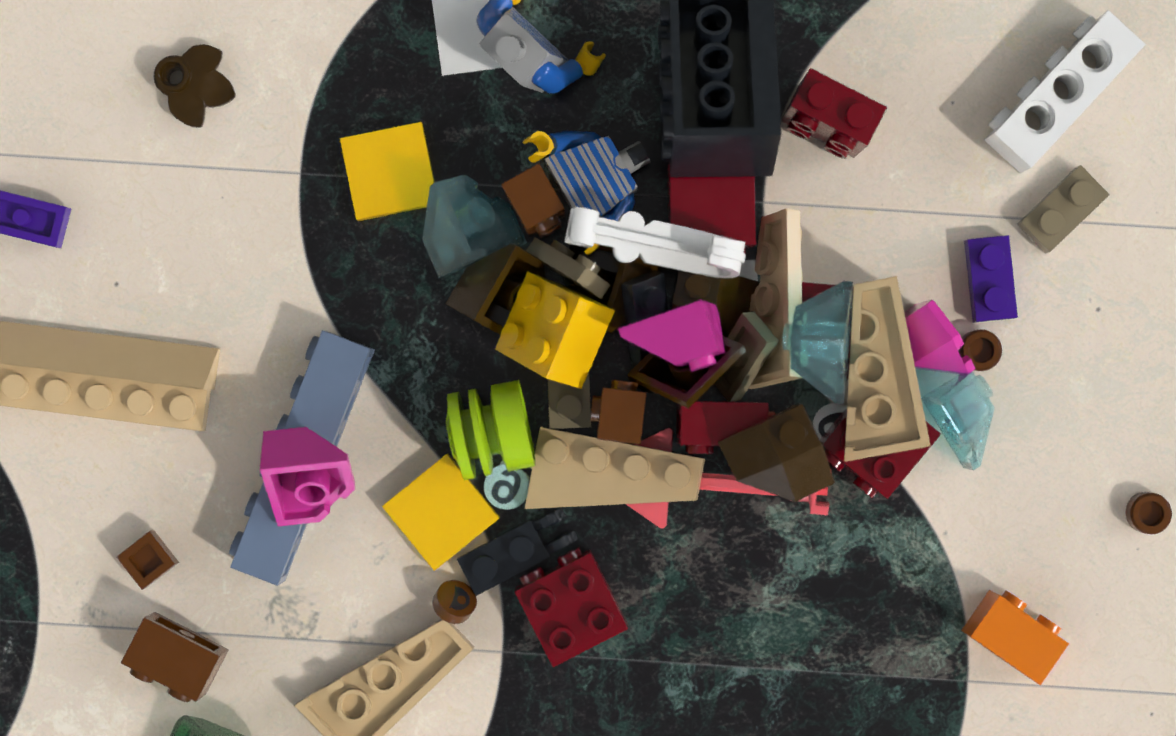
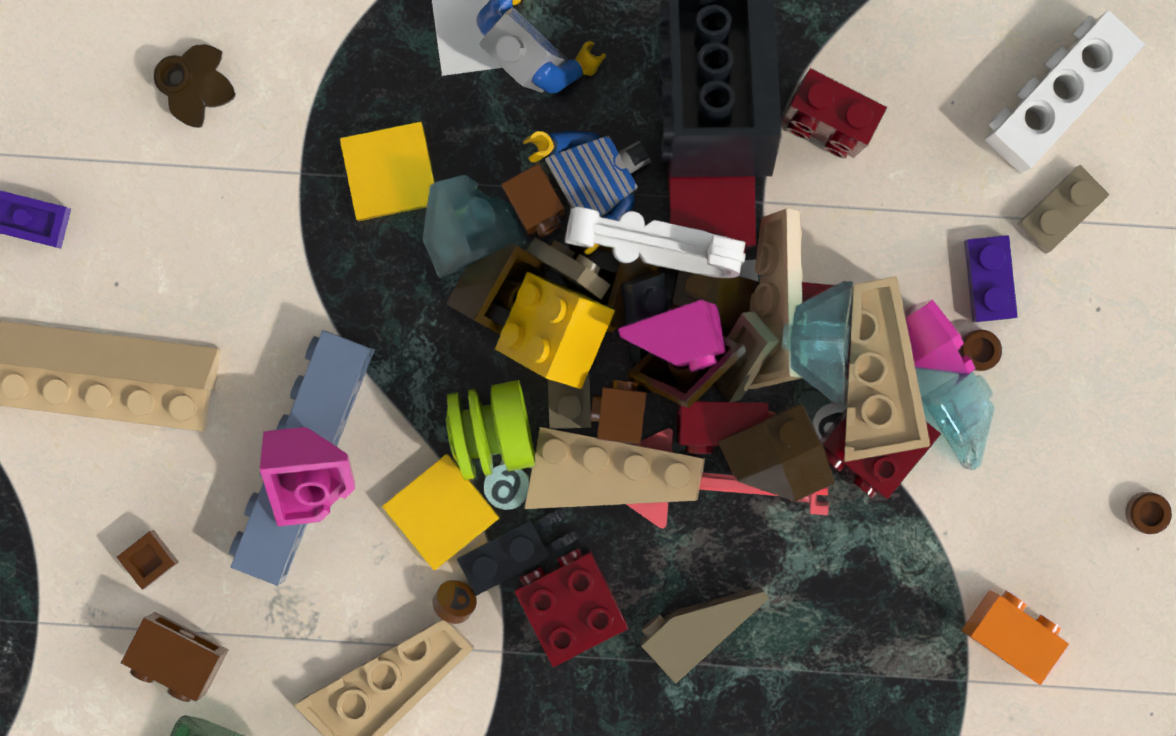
none -> dark tan slope [640,586,769,684]

